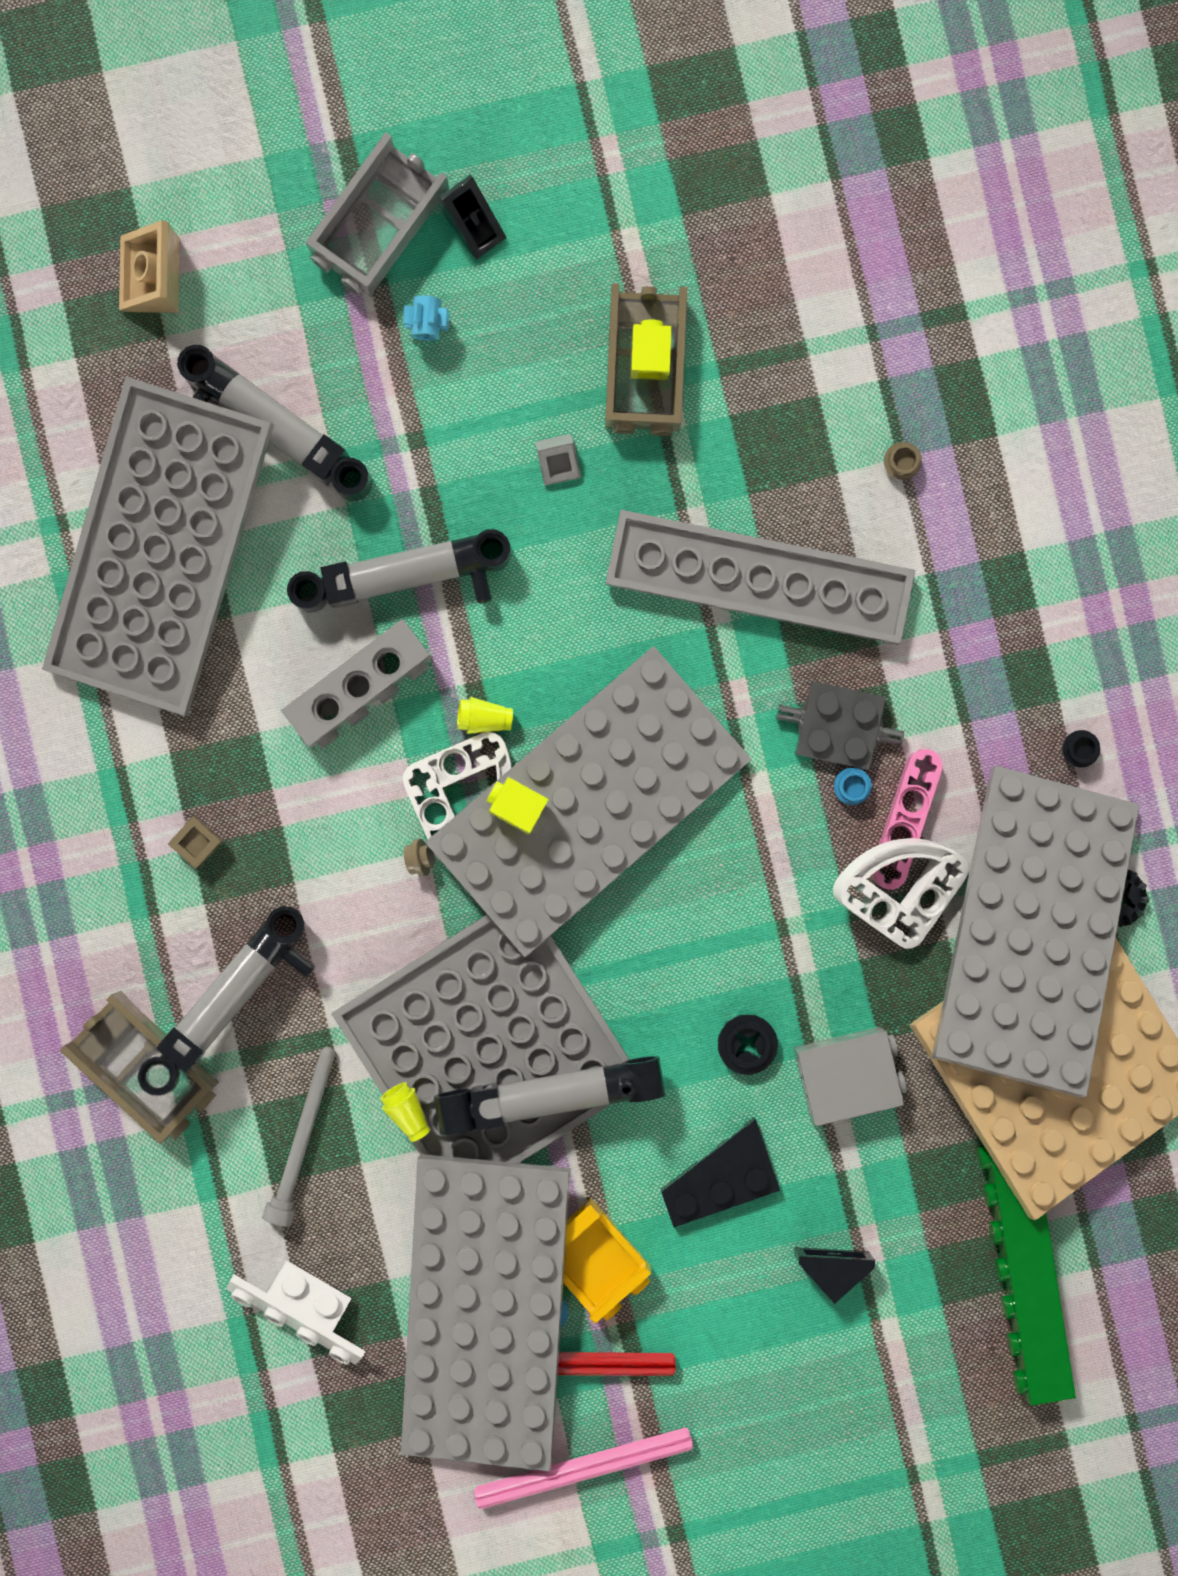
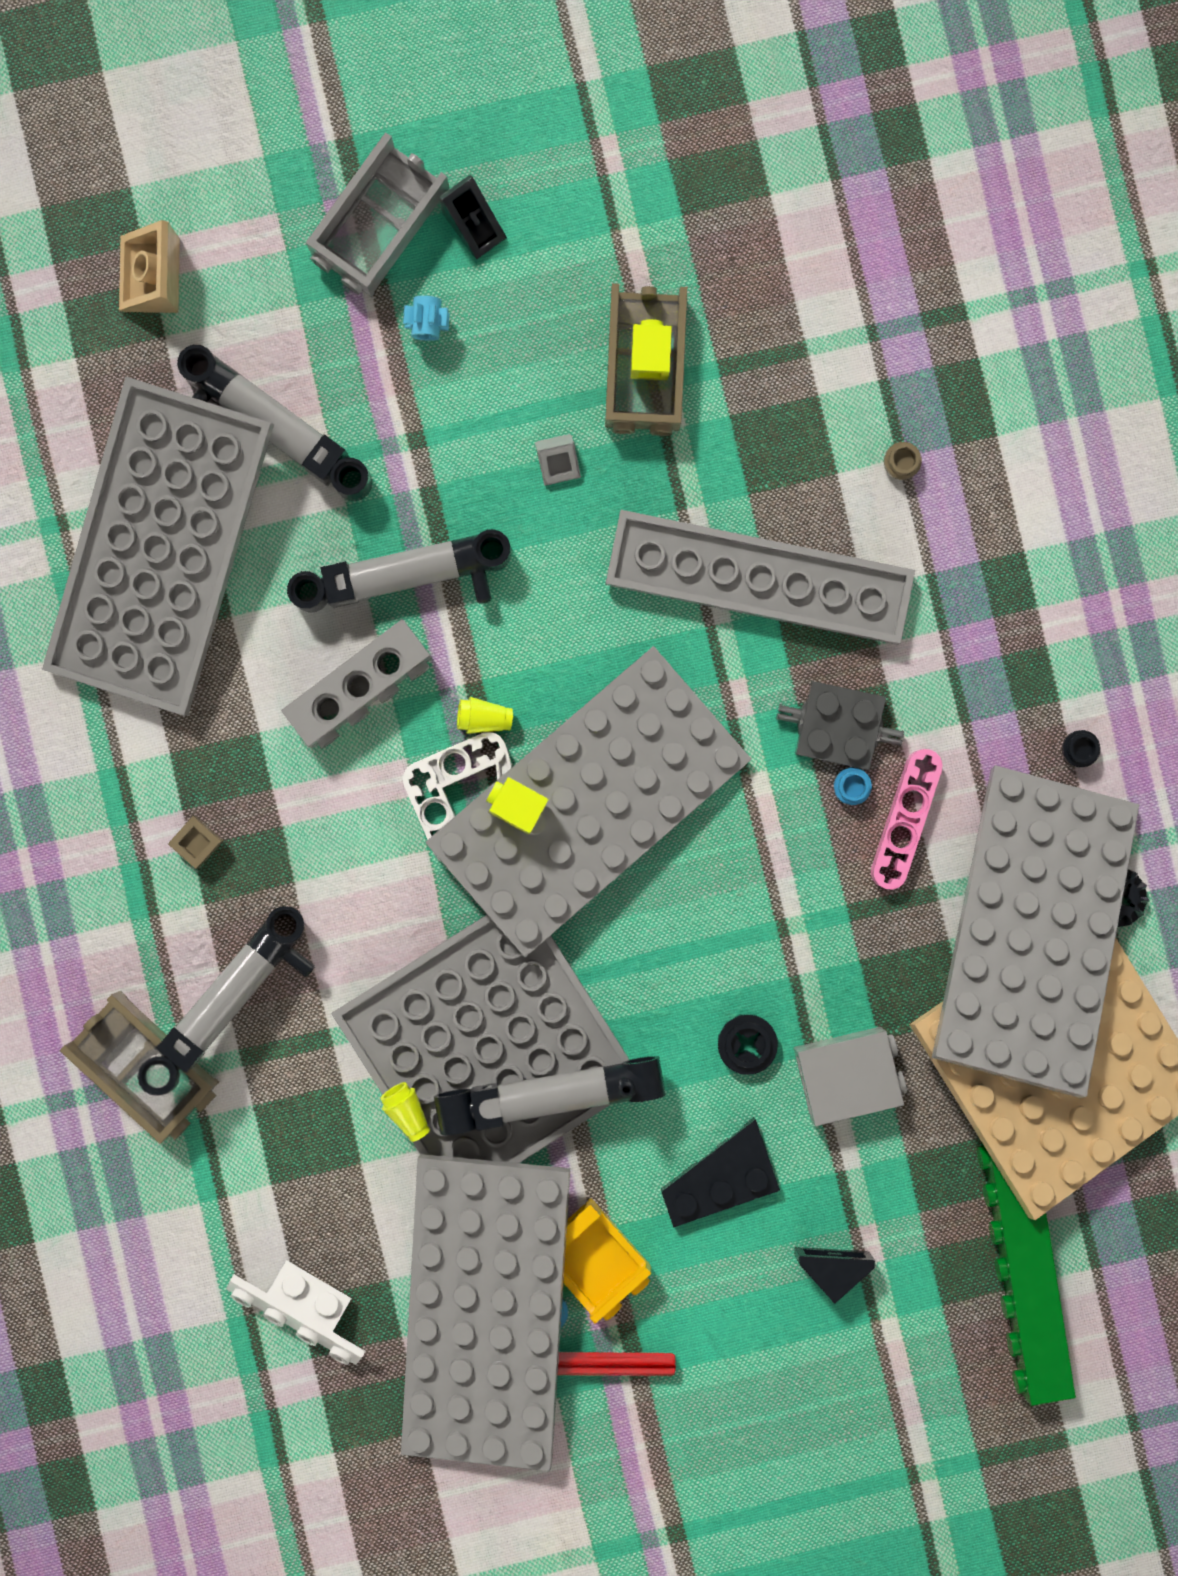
light grey piece [262,1047,335,1227] -> none
dark tan plate [404,839,435,877] -> none
bright pink axle [474,1428,693,1509] -> none
white beam [833,838,969,949] -> none

